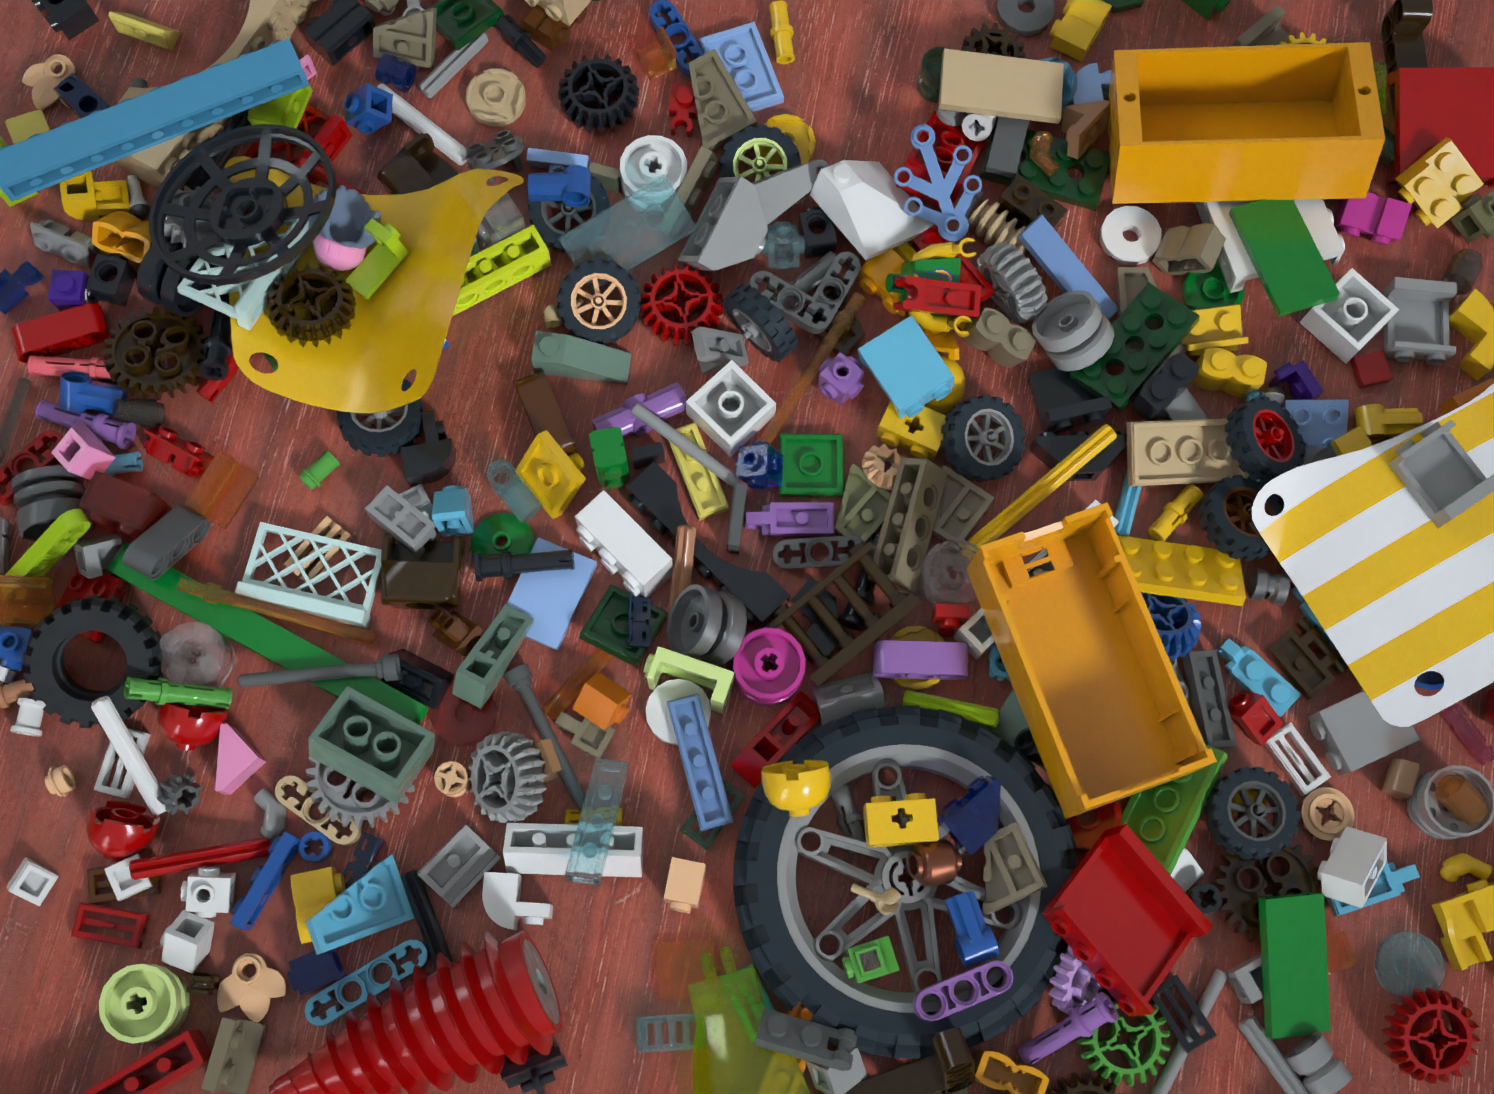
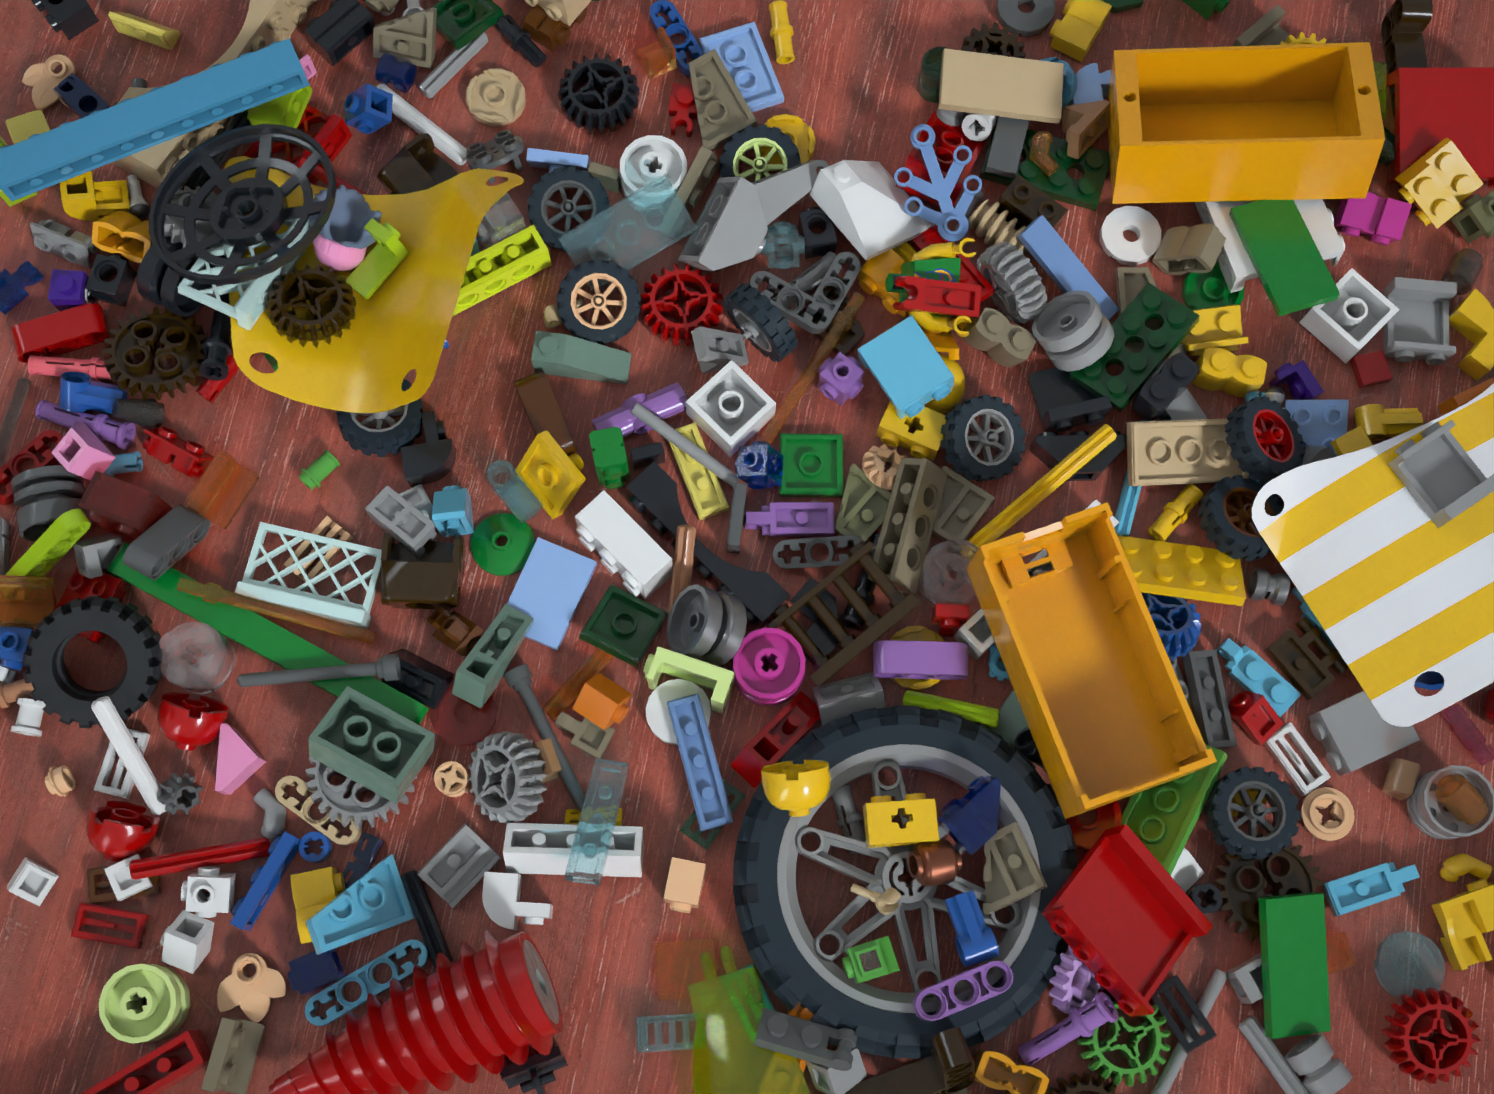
bright green pin [124,677,232,709] -> none
dark brown bush [185,972,220,995] -> none
black pin [474,549,575,582] -> none
blue piece [527,165,591,207] -> none
dark blue piece [627,591,651,648] -> none
white brick [1317,826,1387,908] -> none

